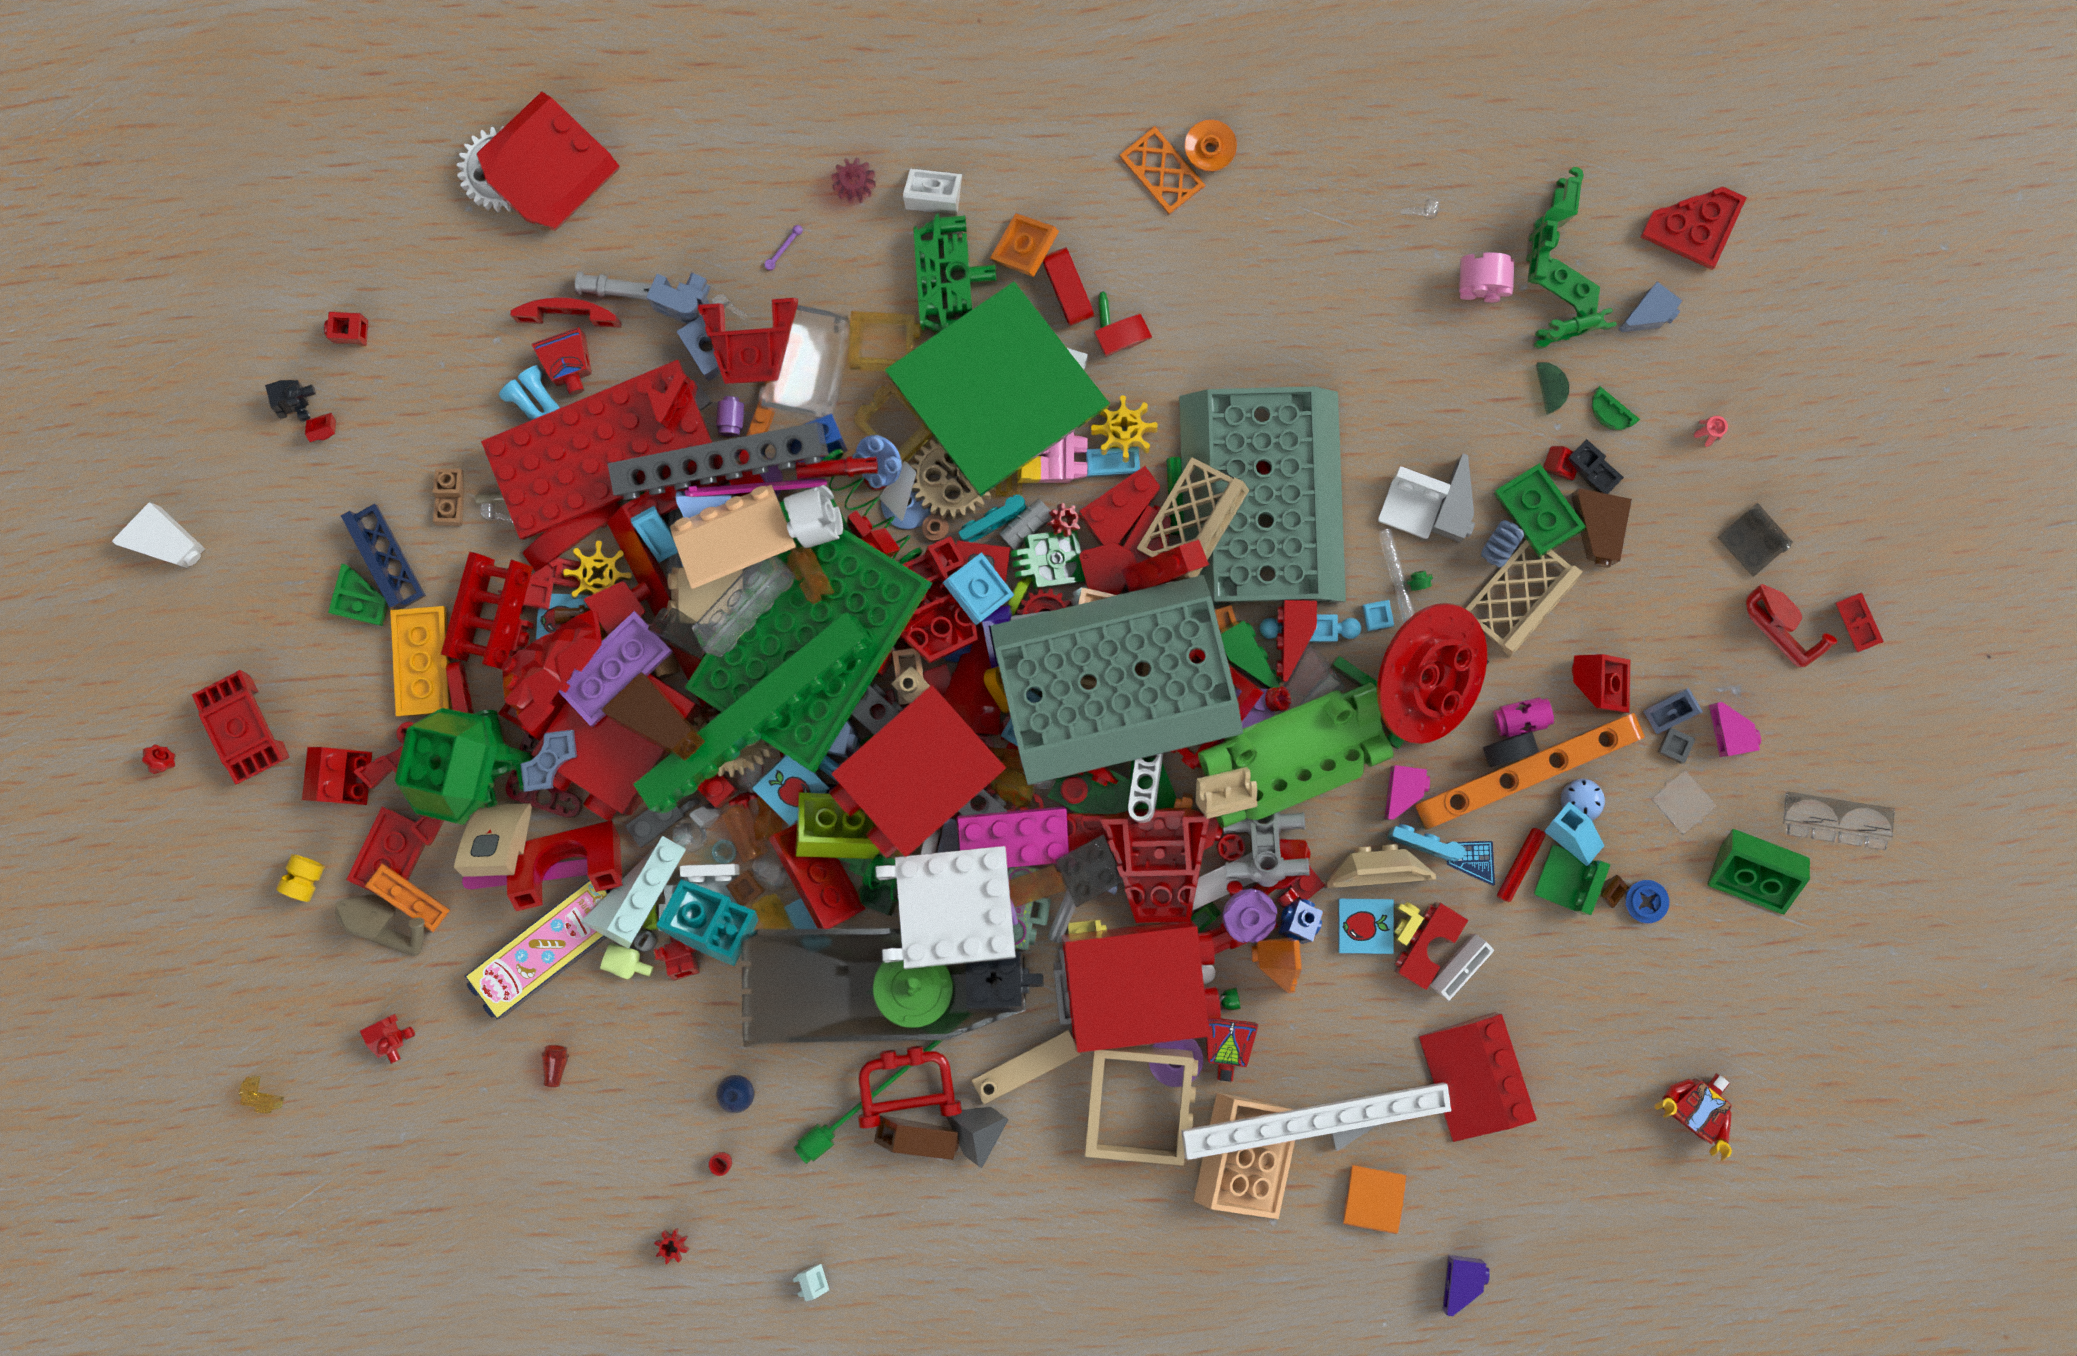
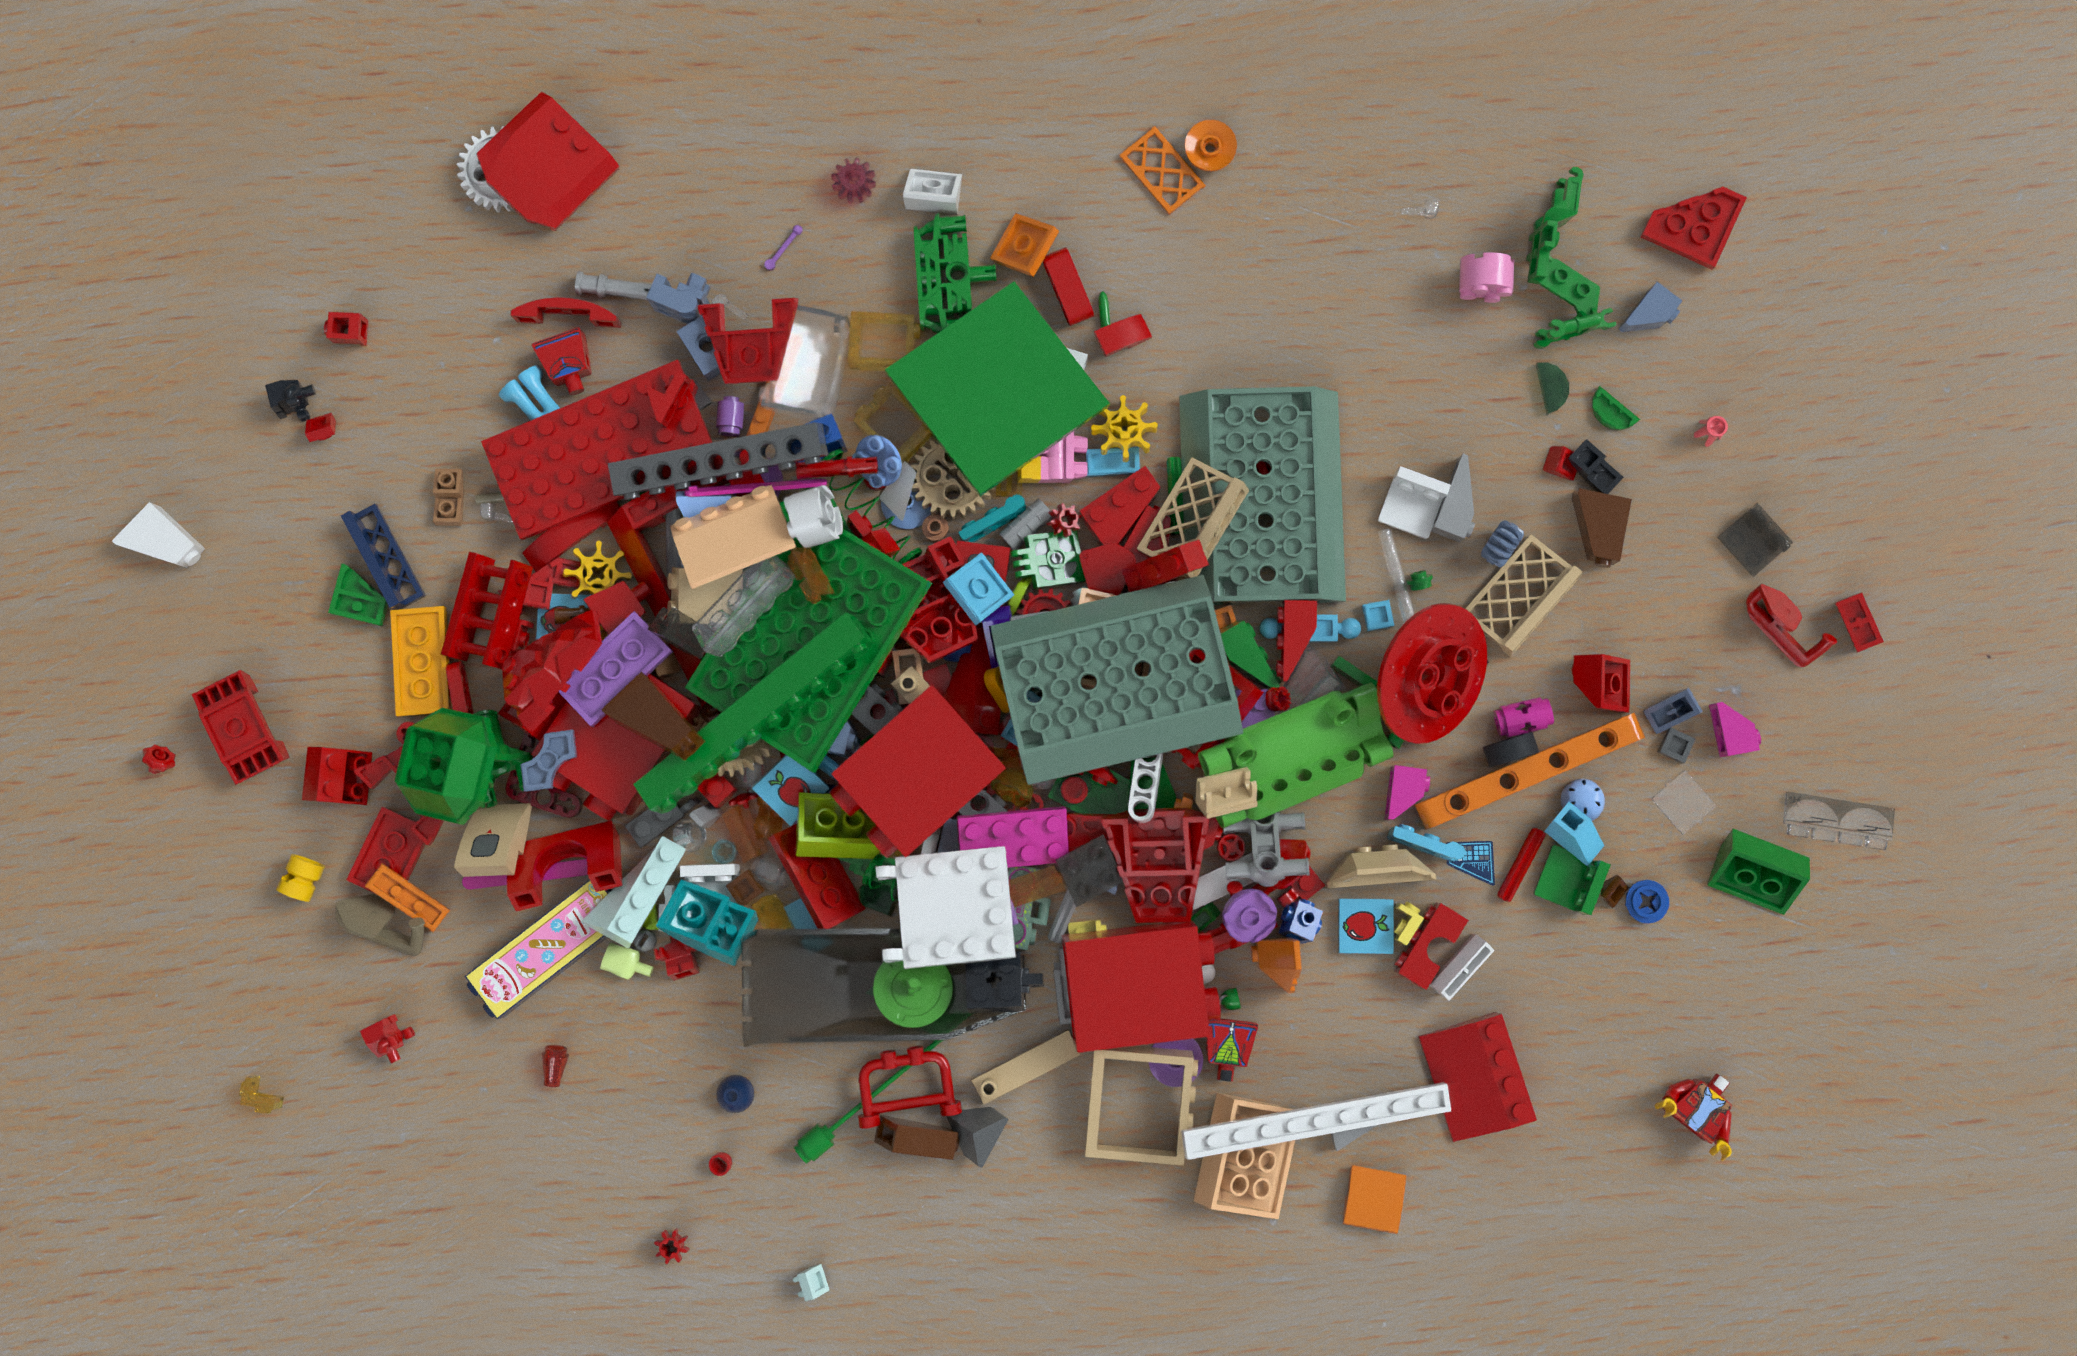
medium azure tile [631,506,678,563] -> none
dark purple slope [1442,1255,1490,1316] -> none
green plate [1494,463,1586,558] -> none

